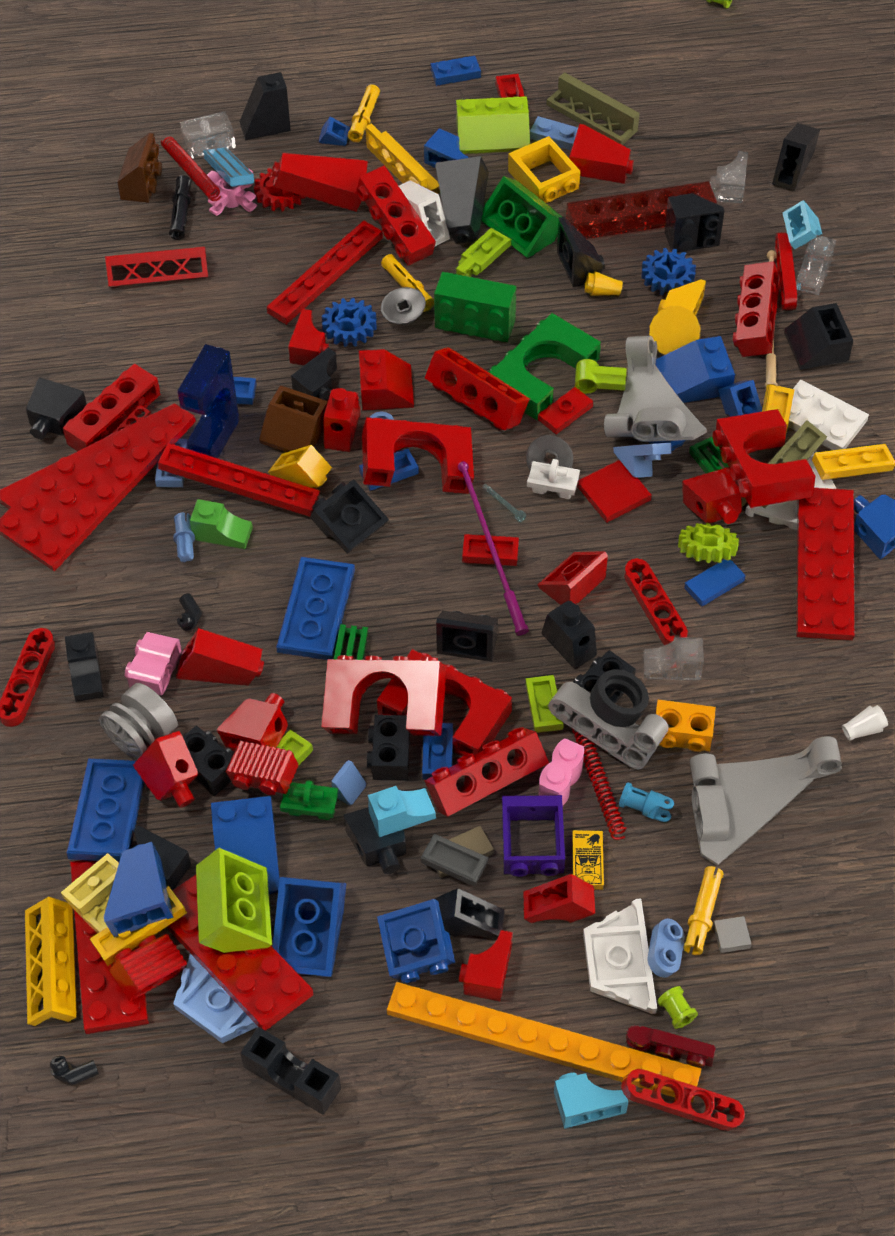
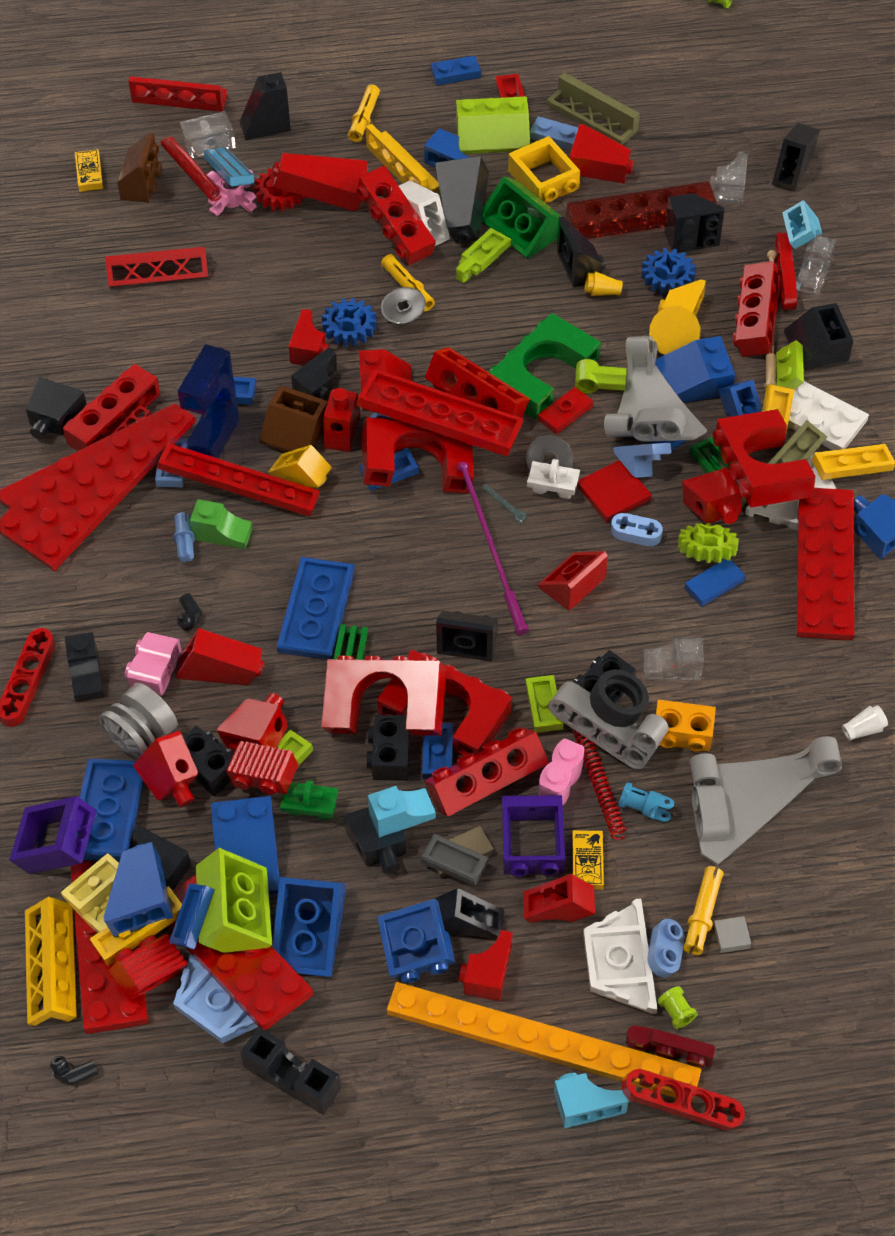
black pin [169,175,192,240] -> none
red plate [267,220,383,325] -> none
black plate [310,479,389,554] -> none
blue slope [319,117,351,146] -> none
medium blue slope [331,760,366,805] -> none
green brick [434,272,517,343] -> none
red plate [462,534,519,566] -> none
black torso [542,601,597,669] -> none
red beam [624,558,688,650] -> none
none -> dark purple window [9,796,97,874]
none -> yellow tile [75,149,103,192]
none -> red fence [128,76,227,112]
none -> blue tile [170,883,215,949]
none -> red plate [356,369,524,457]
none -> light blue beam [611,513,663,547]
none -> lime plate [776,340,804,389]

